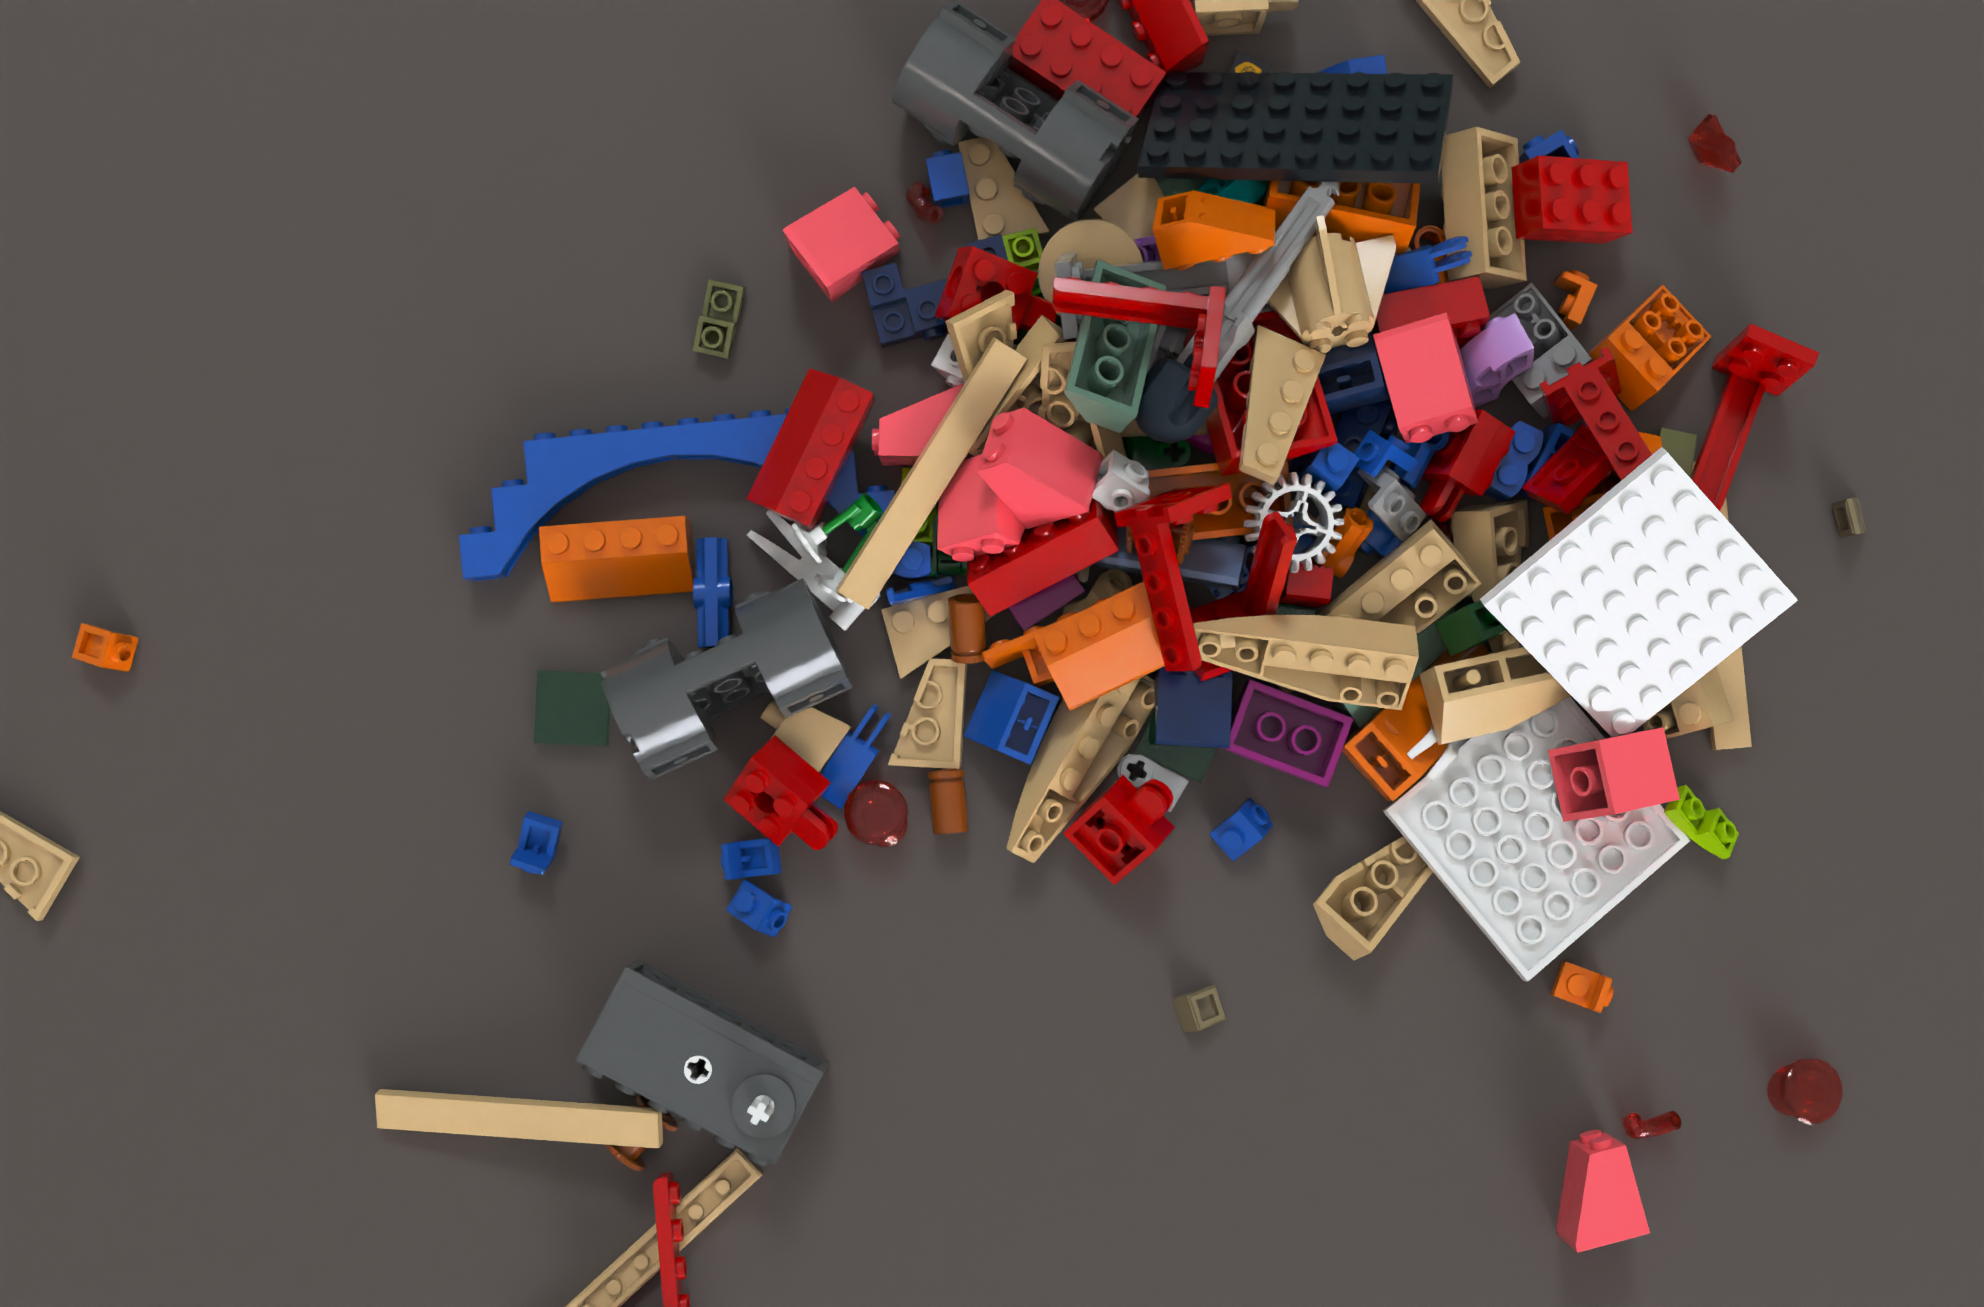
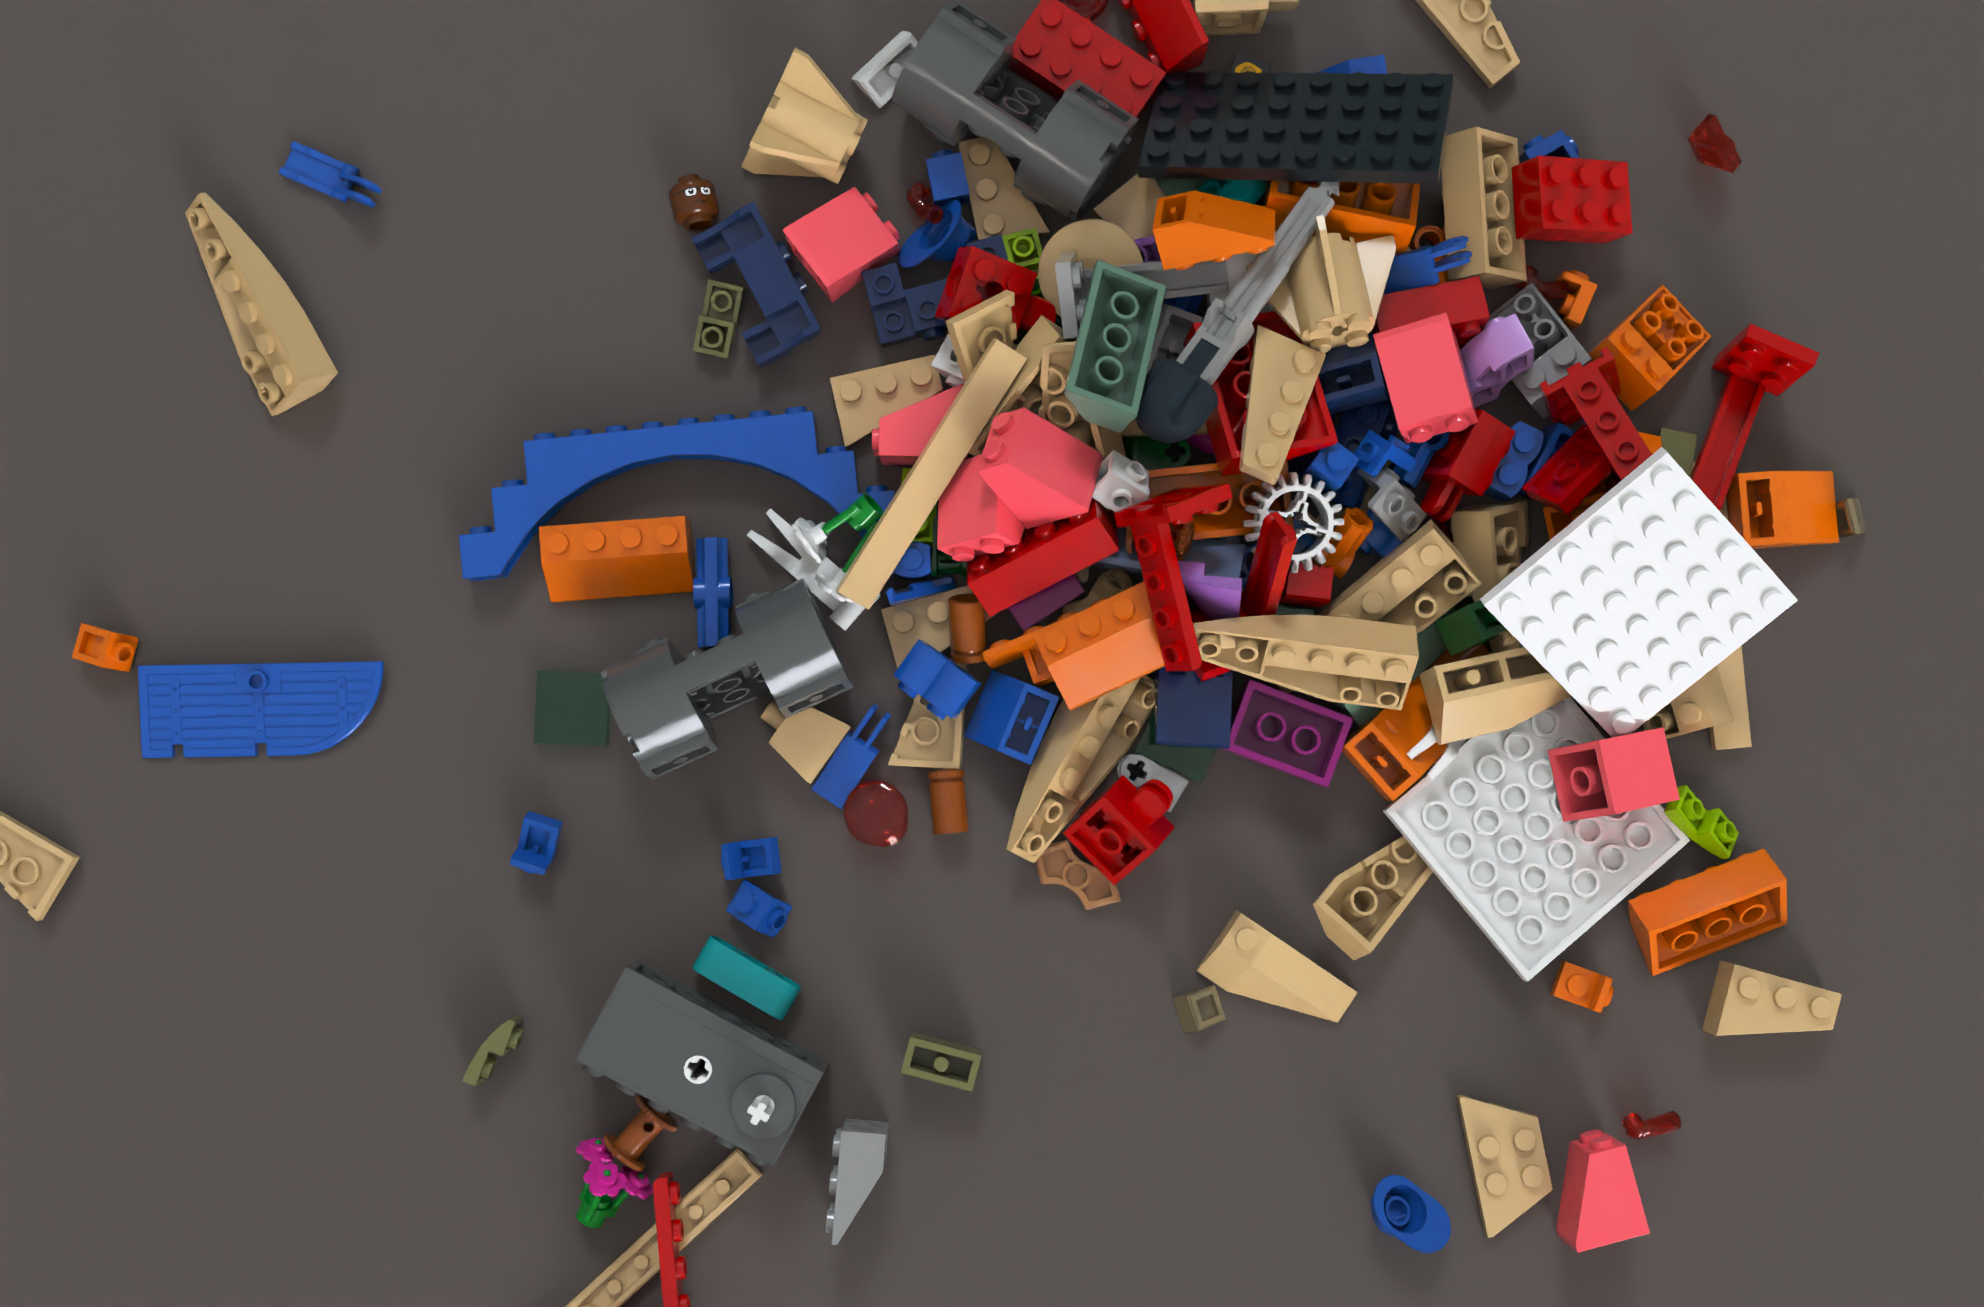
tan tile [375,1089,663,1148] -> none
red brick [723,735,838,850] -> none
red slope [746,368,876,531] -> none
red bracket [1052,277,1226,408] -> none
blue bracket [1209,798,1273,861] -> none
clear red piece [1767,1059,1843,1124] -> none
none -> blue door [138,661,384,758]
none -> tan wedge [185,192,338,416]
none -> blue arm [278,141,382,208]
none -> olive slope [462,1015,524,1086]
none -> dark pink plant [576,1138,653,1228]
none -> reddish brown head [669,174,719,231]
none -> dark blue bracket [691,201,822,369]
none -> teal beam [692,935,801,1020]
none -> tan brick [741,48,868,184]
none -> light grey slope [826,1118,889,1245]
none -> tan wing [830,354,943,449]
none -> white slope [852,31,918,108]
none -> blue brick [893,639,981,720]
none -> blue piece [898,200,976,268]
none -> olive brick [901,1031,982,1092]
none -> medium nougat tile [1035,839,1121,910]
none -> medium lavender slope [1178,561,1242,621]
none -> tan wedge [1196,910,1358,1023]
none -> blue piece [1370,1175,1451,1253]
none -> tan wing [1456,1095,1553,1238]
none -> clear red arm [1516,266,1569,300]
none -> orange slope [1628,848,1787,976]
none -> tan wedge [1702,960,1842,1036]
none -> orange slope [1726,471,1839,549]

